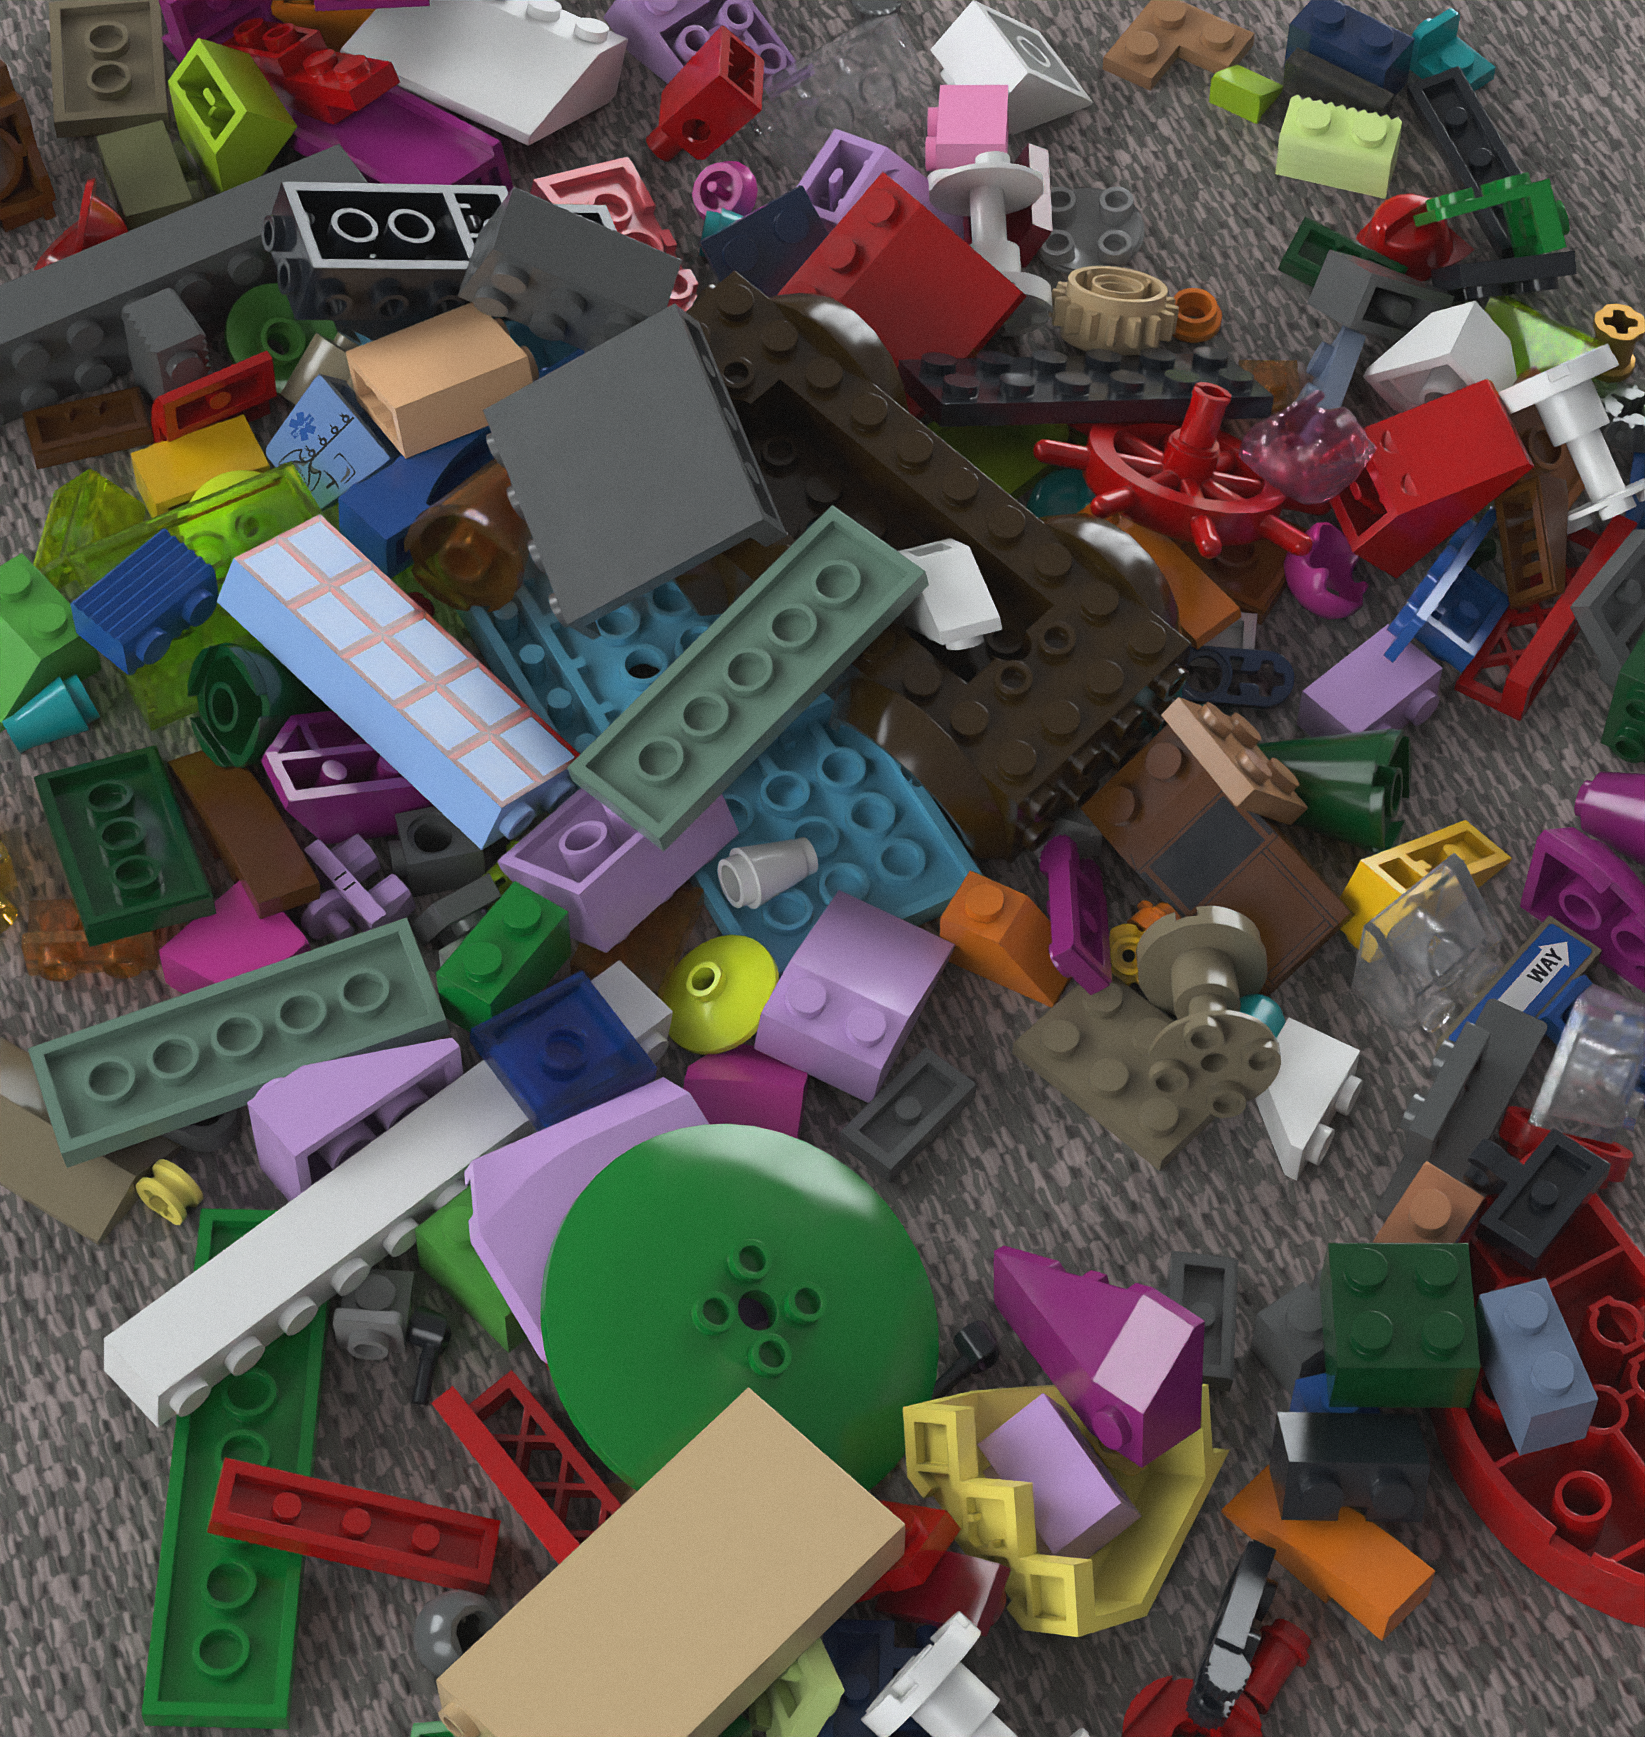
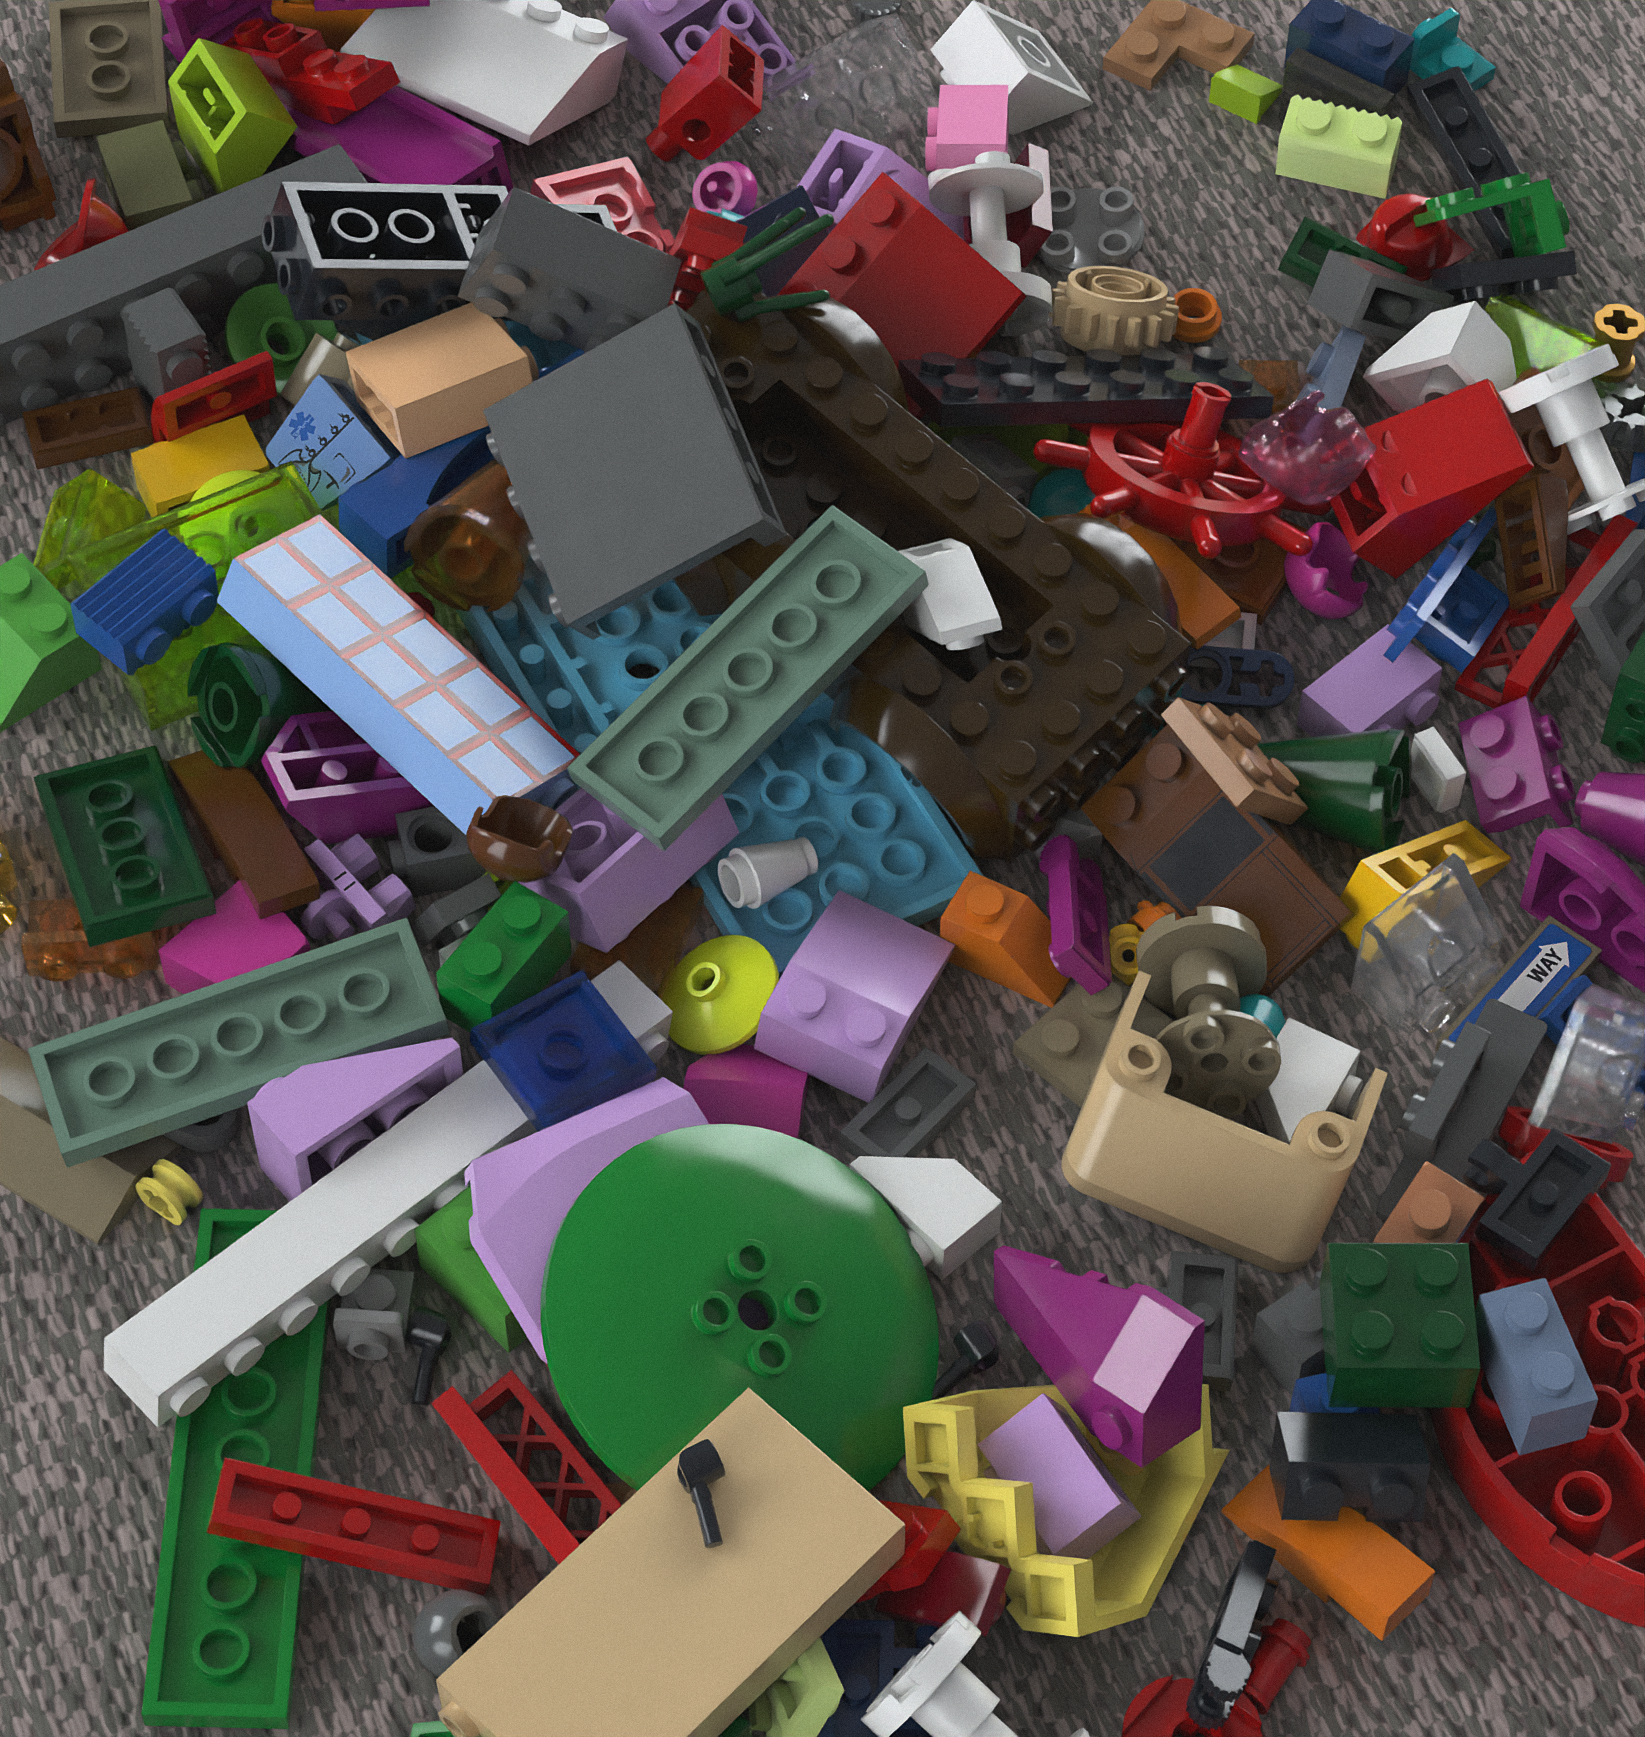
teal cone [2,674,100,754] -> none
none -> reddish brown hair [466,795,573,883]
none -> red slope [668,207,748,312]
none -> black hand [677,1439,725,1548]
none -> dark green plant [700,207,834,323]
none -> white slope [850,1156,1002,1280]
none -> light grey bracket [950,433,1039,508]
none -> tan windscreen [1061,970,1388,1273]
none -> white tile [1411,726,1466,813]
none -> magenta bracket [1458,696,1576,833]

